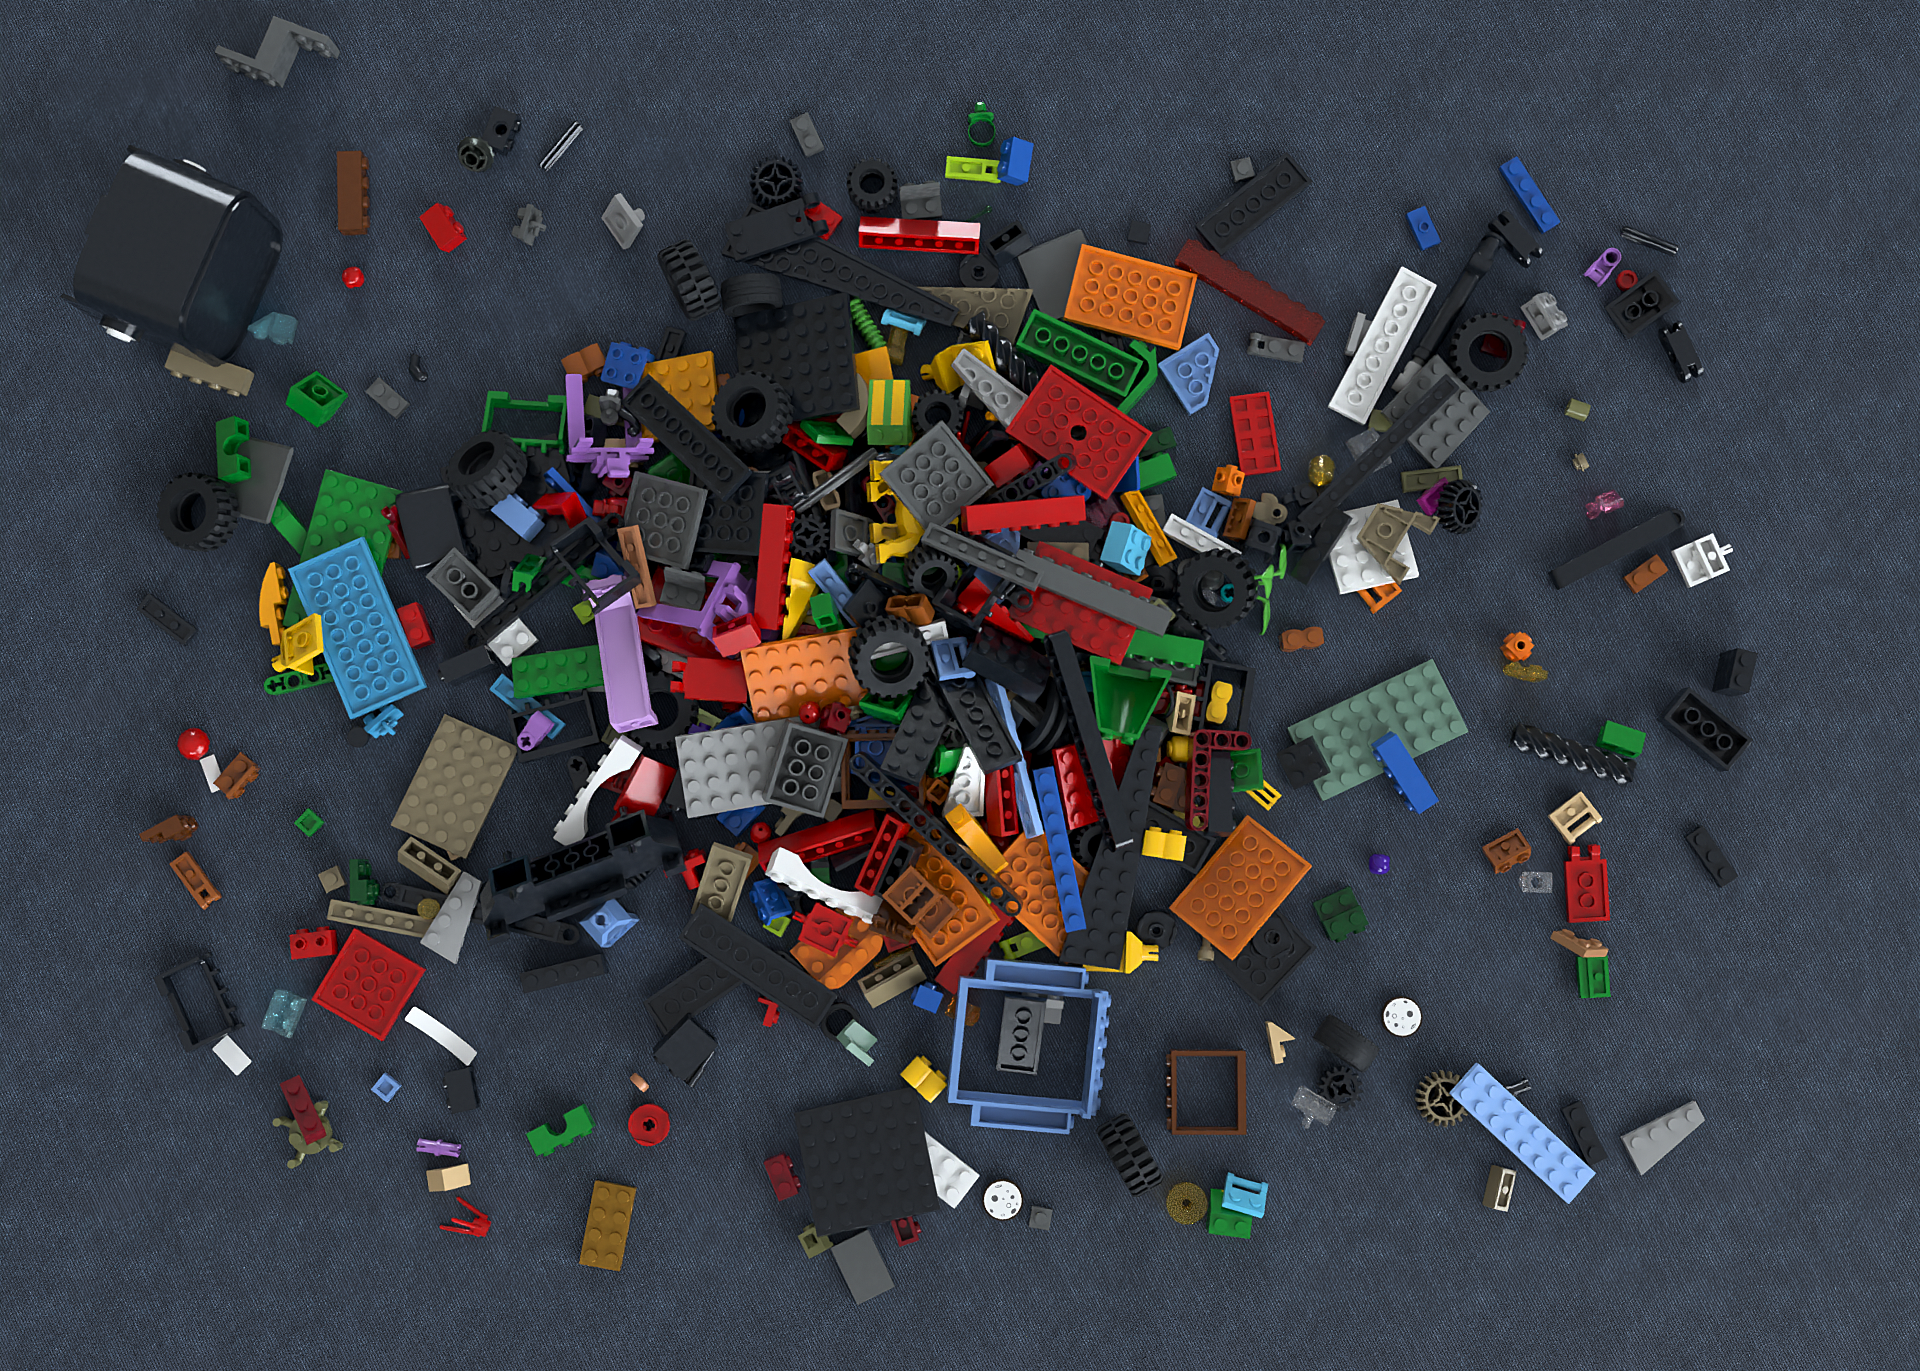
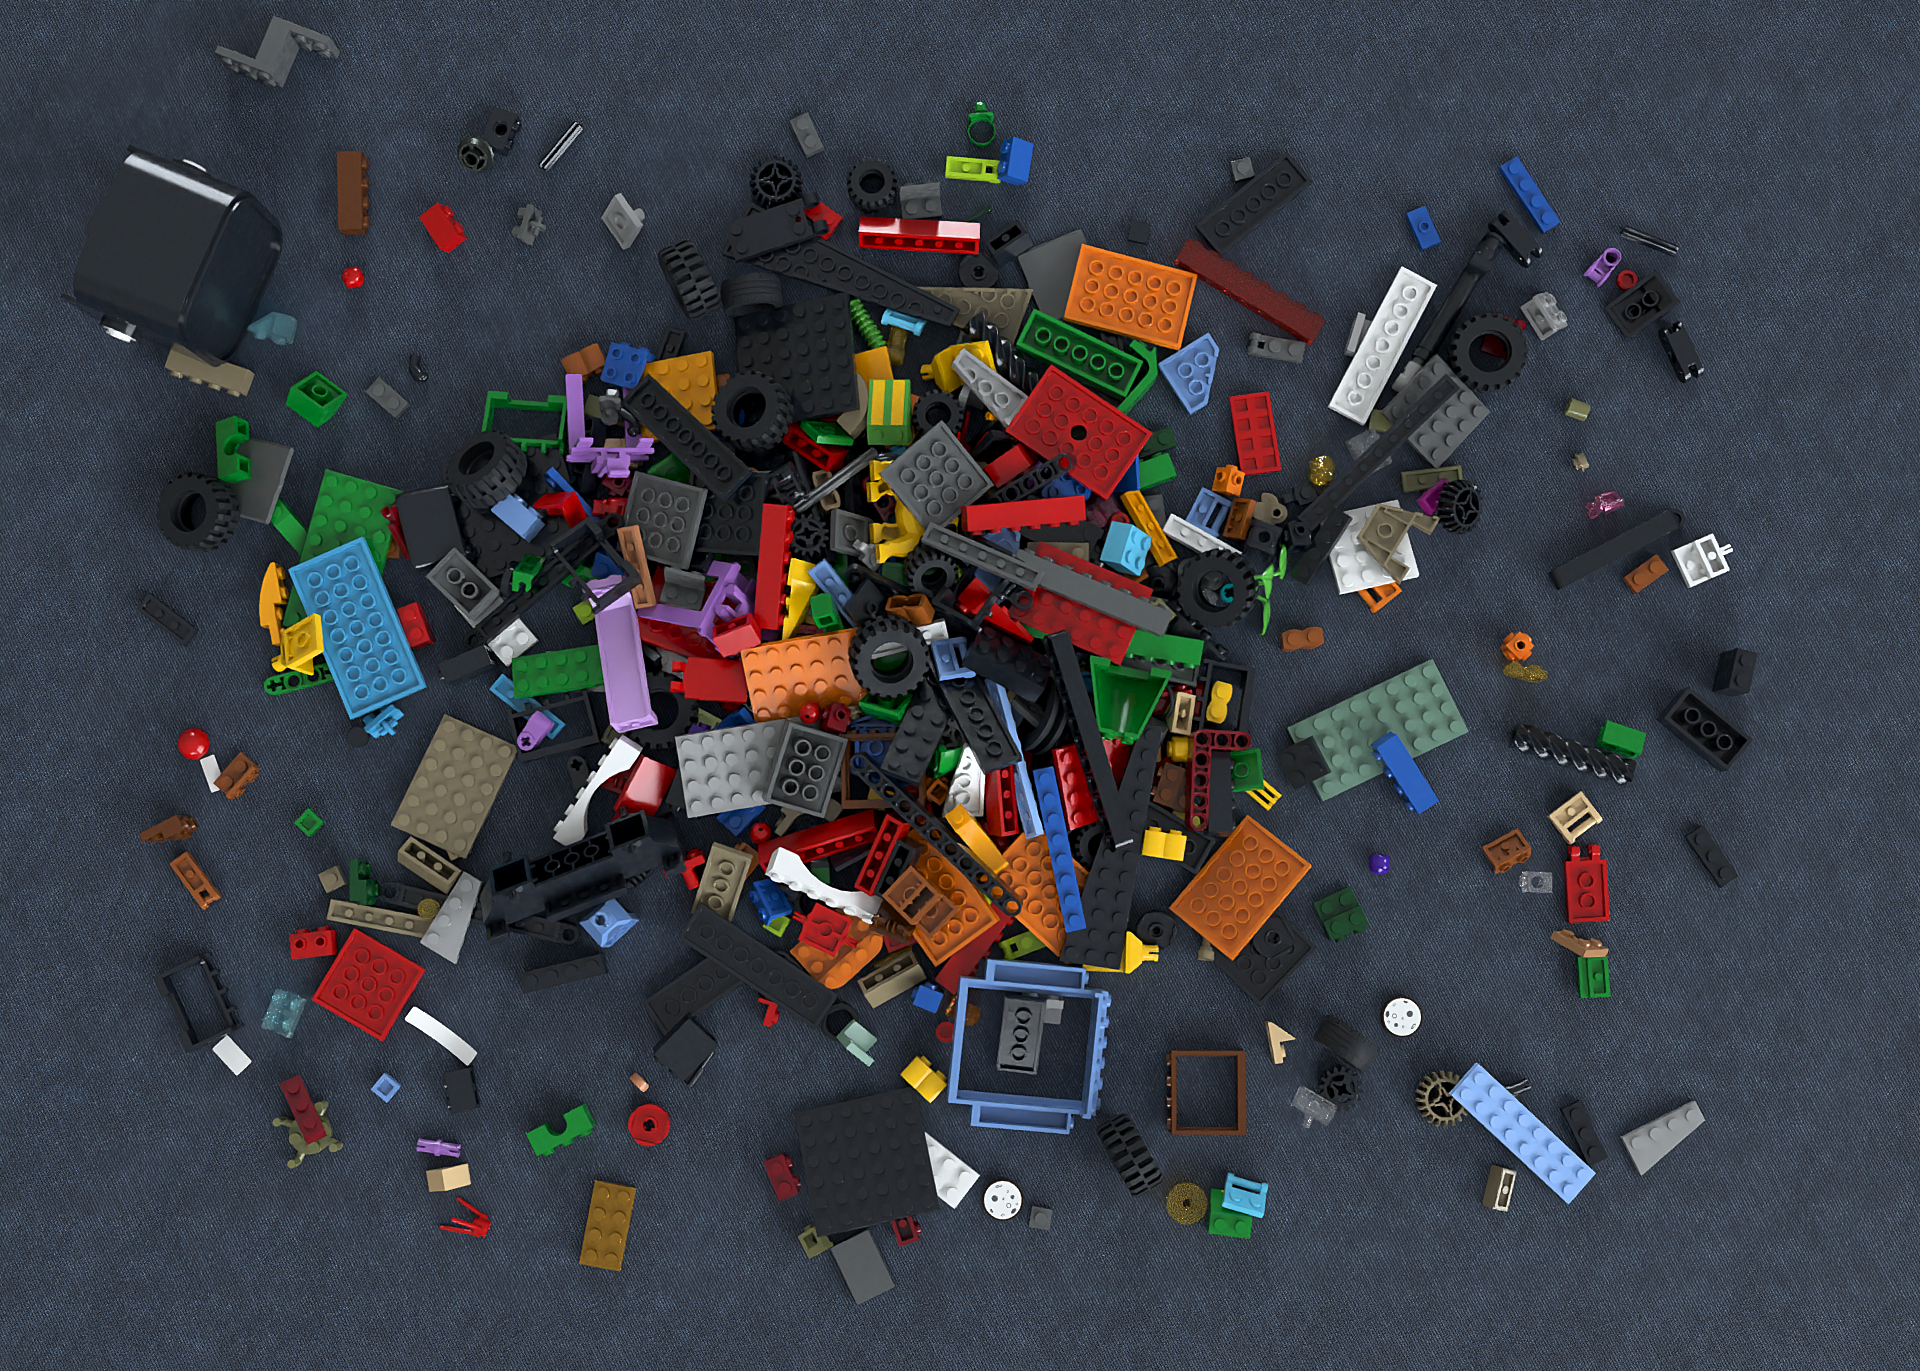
none -> red tile [936,1021,954,1042]

